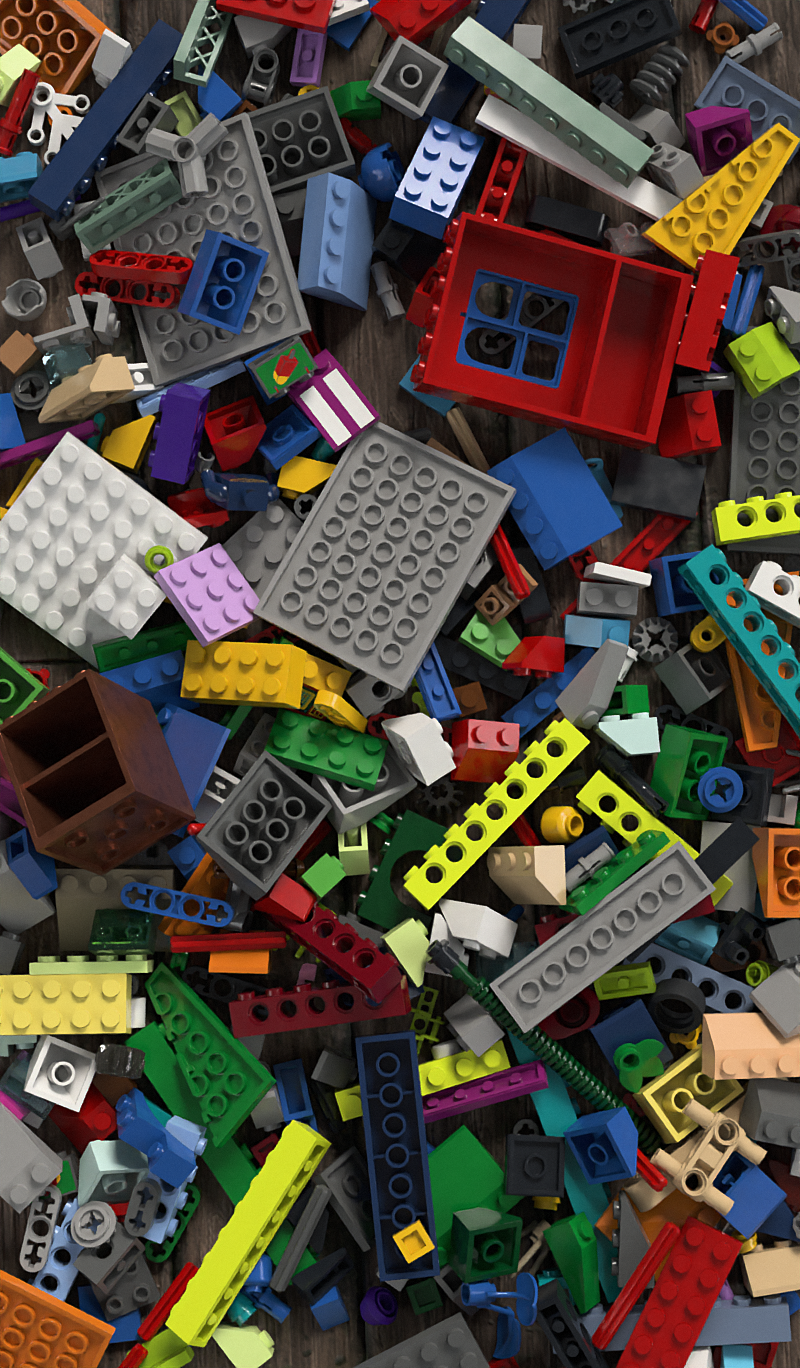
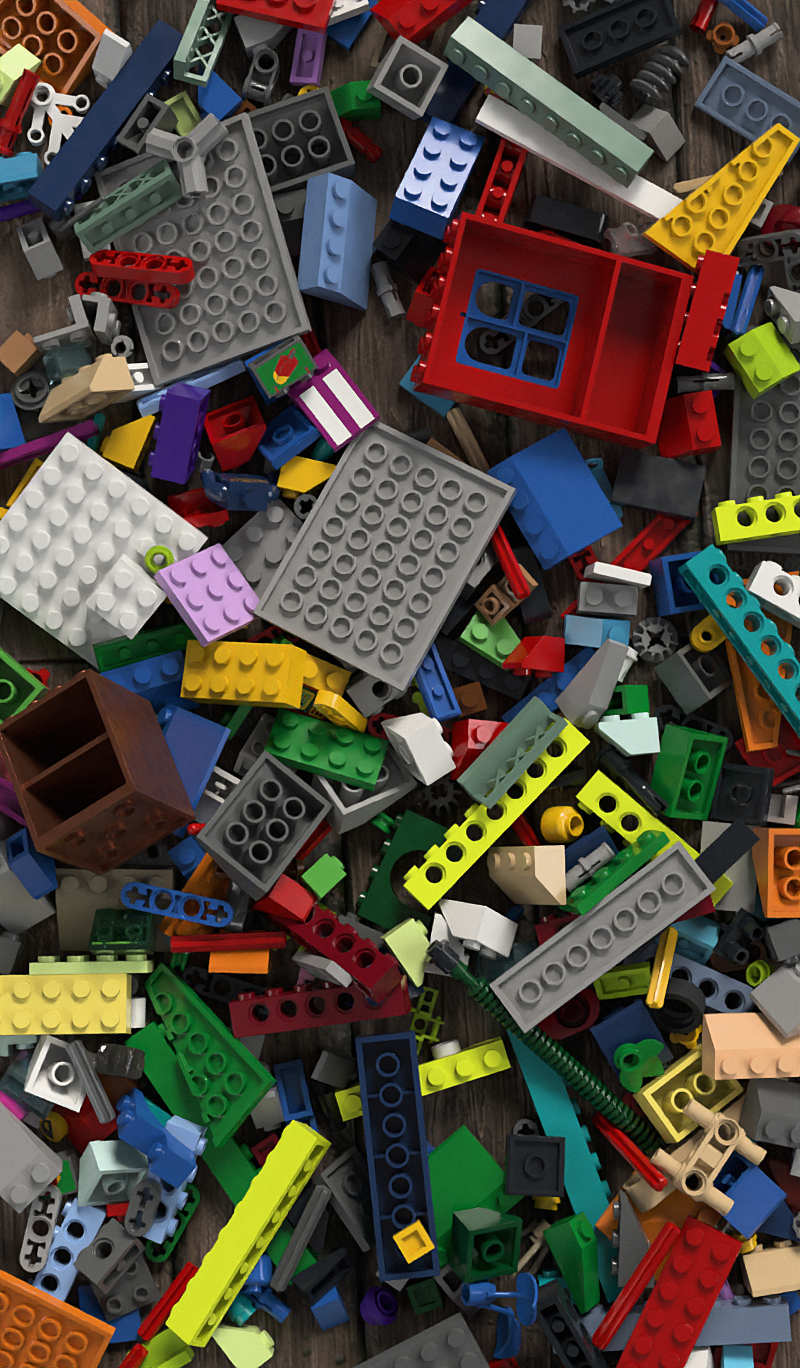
light grey hair [1,278,47,321] -> none
light grey gear [71,1201,118,1249] -> none
blue slope [177,229,269,335] -> none
yellowish green slope [338,822,370,876] -> none
blue cylinder [358,143,406,202] -> none
magenta tile [422,1059,549,1124] -> none
light grey brick [443,993,505,1057] -> none
blue slope [563,1106,638,1185] -> none
light grey brick [645,142,705,200] -> none
magenta slope [685,106,753,177] -> none
blue gear [696,766,743,813] -> none
none -> yellow tile [39,1112,68,1142]
none -> dark grey axle [66,1040,116,1124]
none -> light grey pin [111,335,134,358]
none -> light grey tile [292,951,353,988]
none -> sand green fence [457,696,568,809]
none -> yellow axle [646,926,678,1009]

